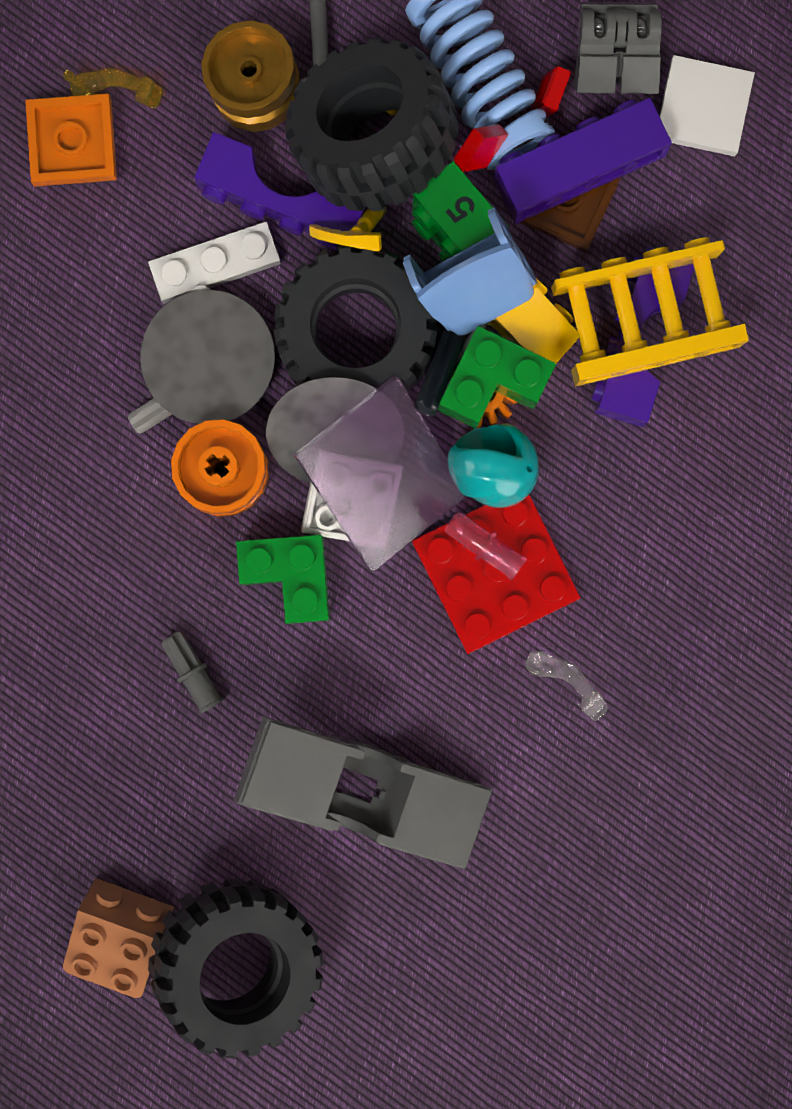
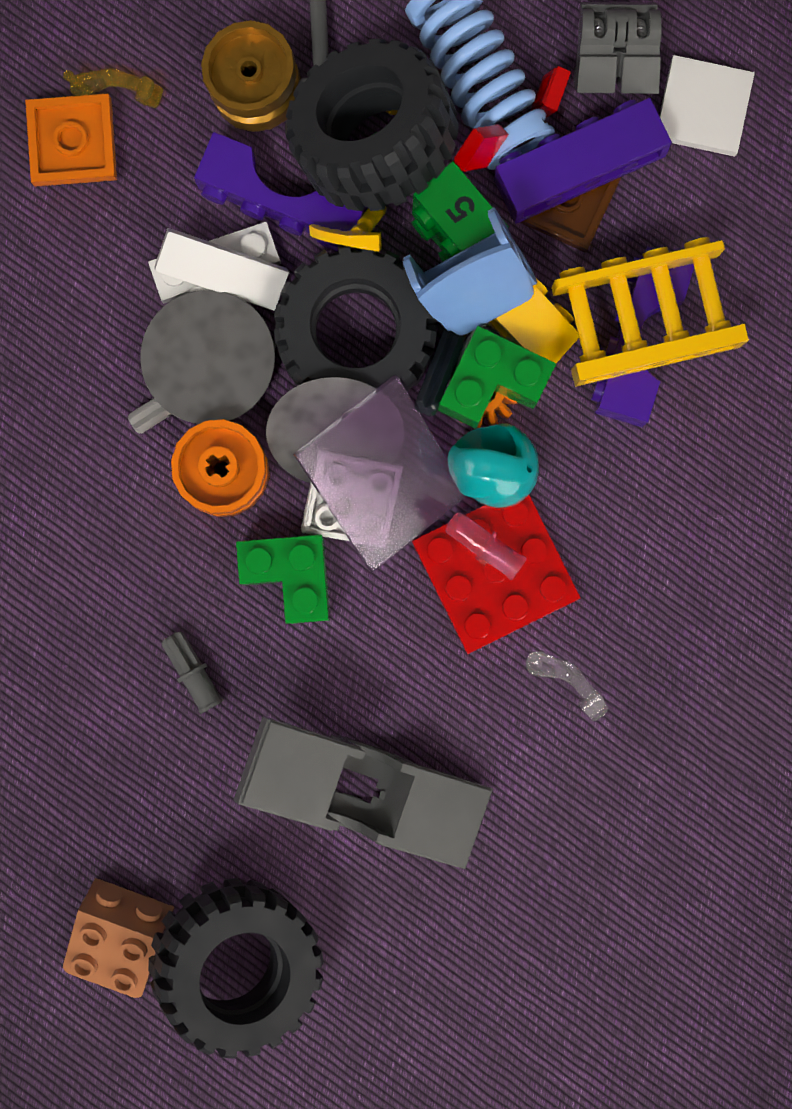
none -> white tile [154,228,289,311]

